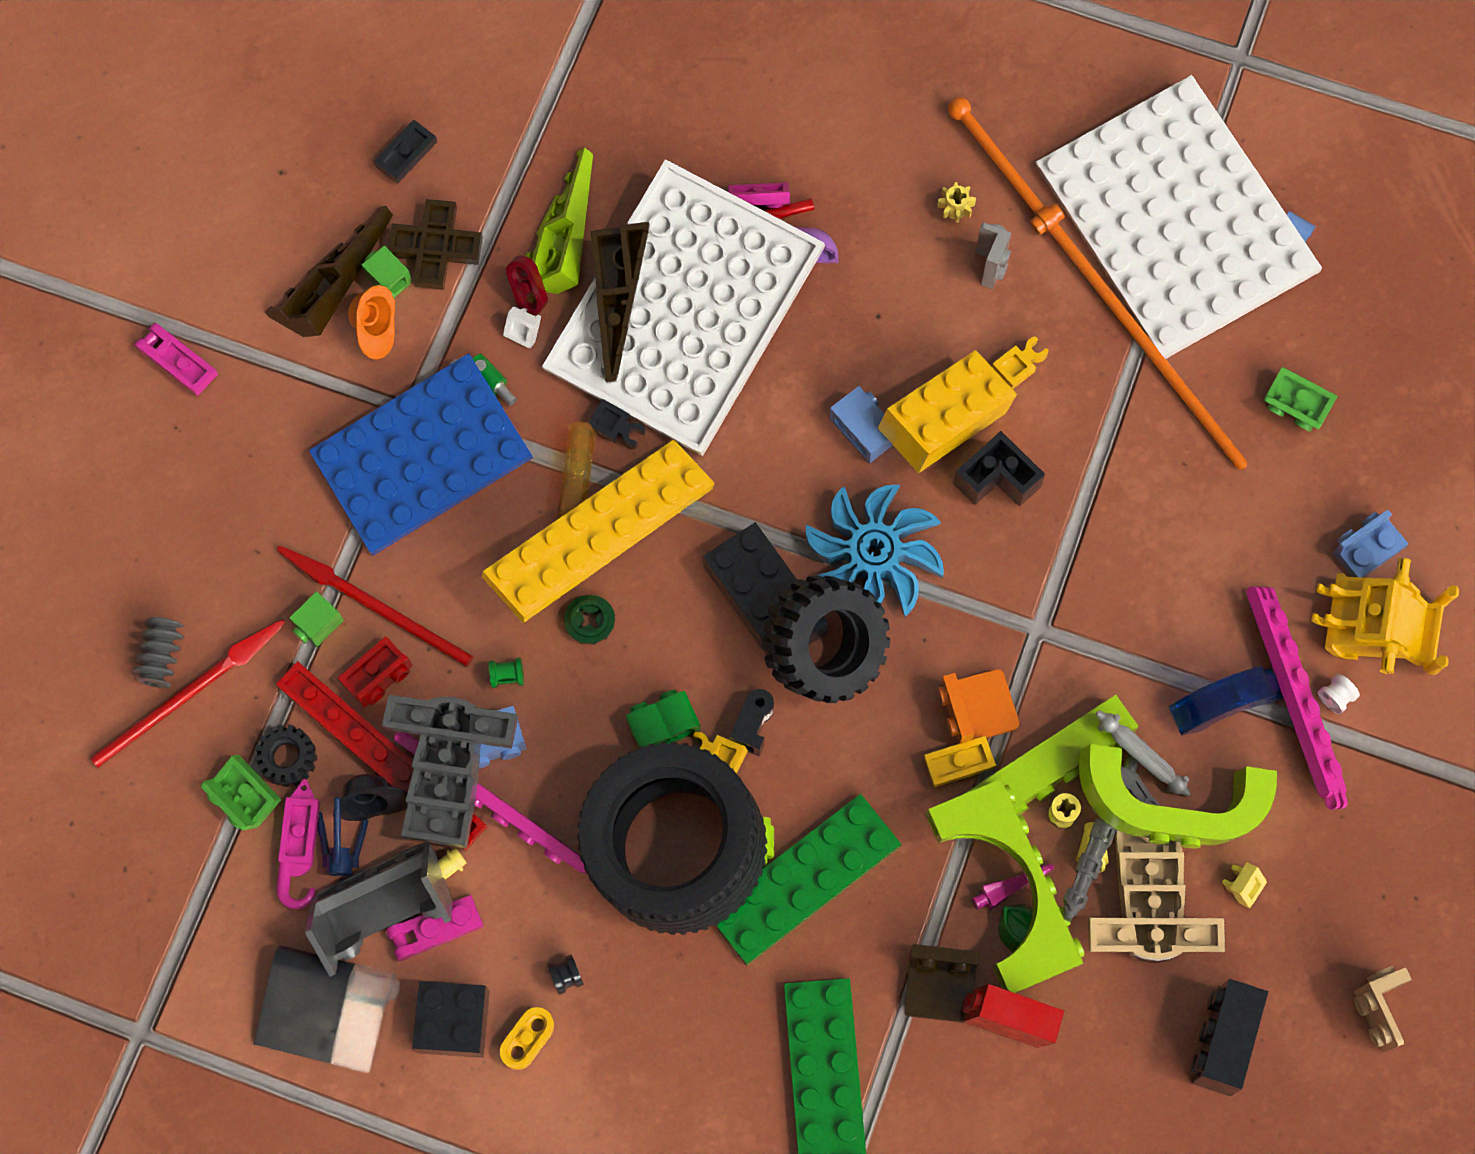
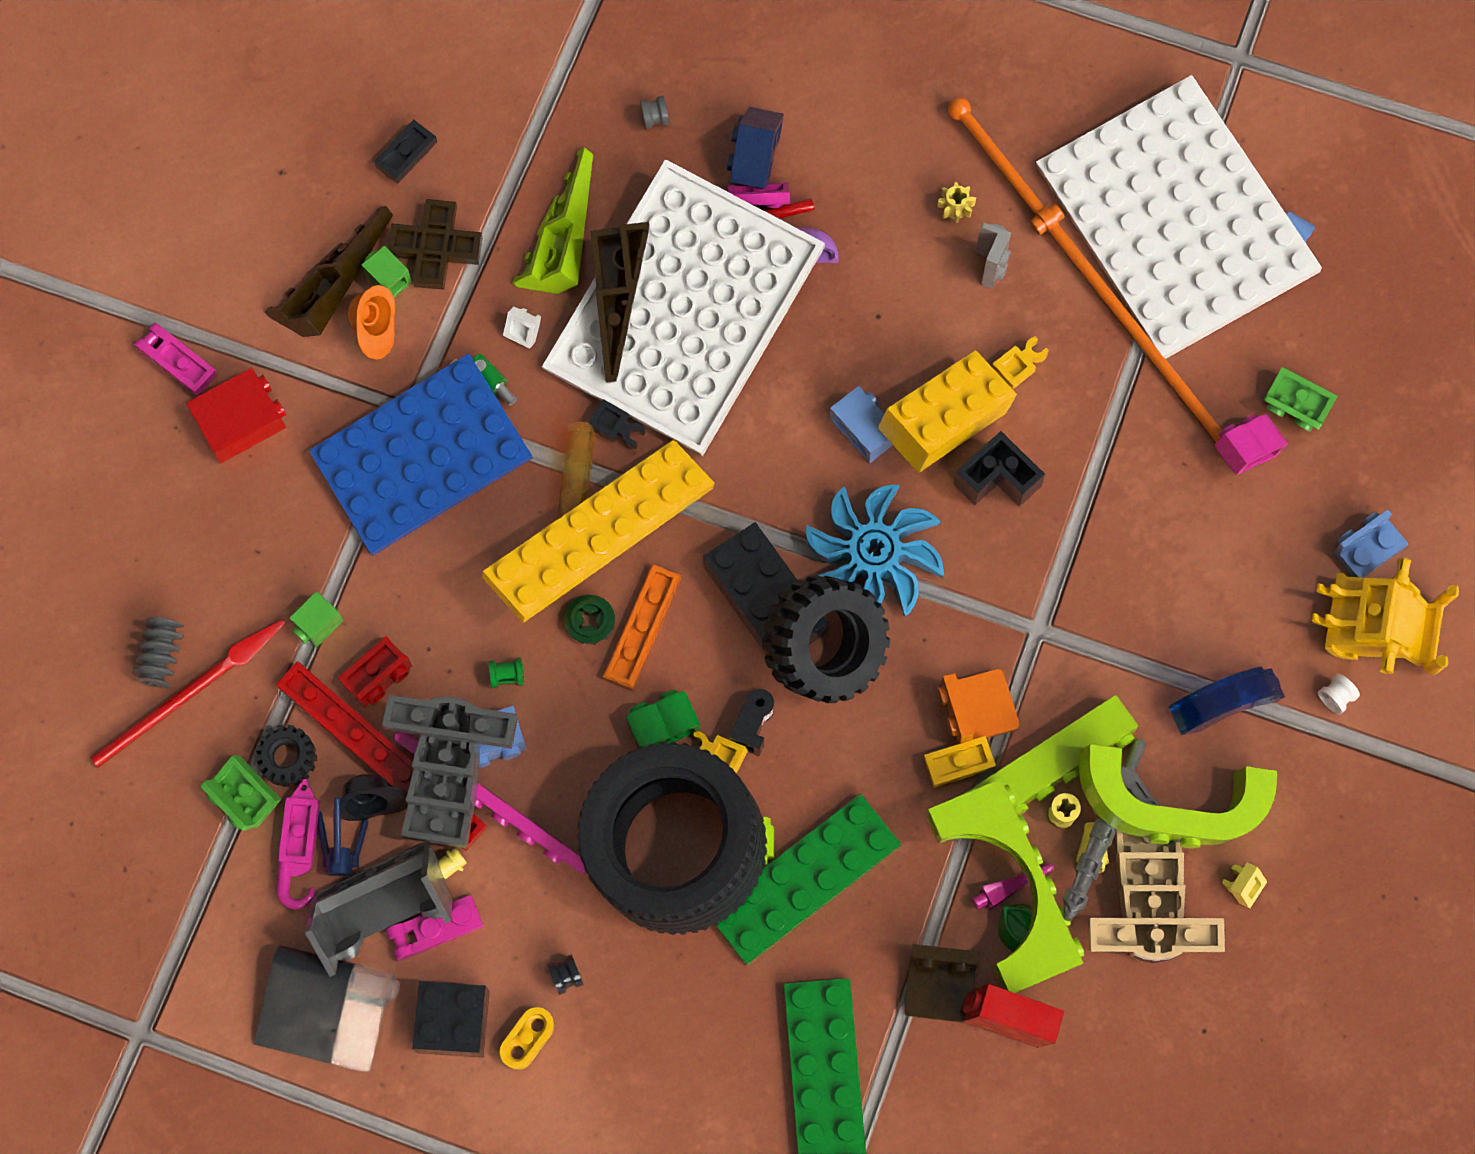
red piece [277,546,473,667] -> none
dark red plate [506,255,548,315] -> none
light grey wheel [1096,711,1191,797] -> none
black brick [1189,979,1269,1097] -> none
dark pink hinge [1246,586,1348,810] -> none
tan bracket [1354,966,1412,1053] -> none
none -> red brick [186,367,286,464]
none -> orange tile [603,564,682,691]
none -> dark grey wheel [640,95,669,129]
none -> dark blue brick [727,107,784,189]
none -> dark pink brick [1214,414,1289,475]

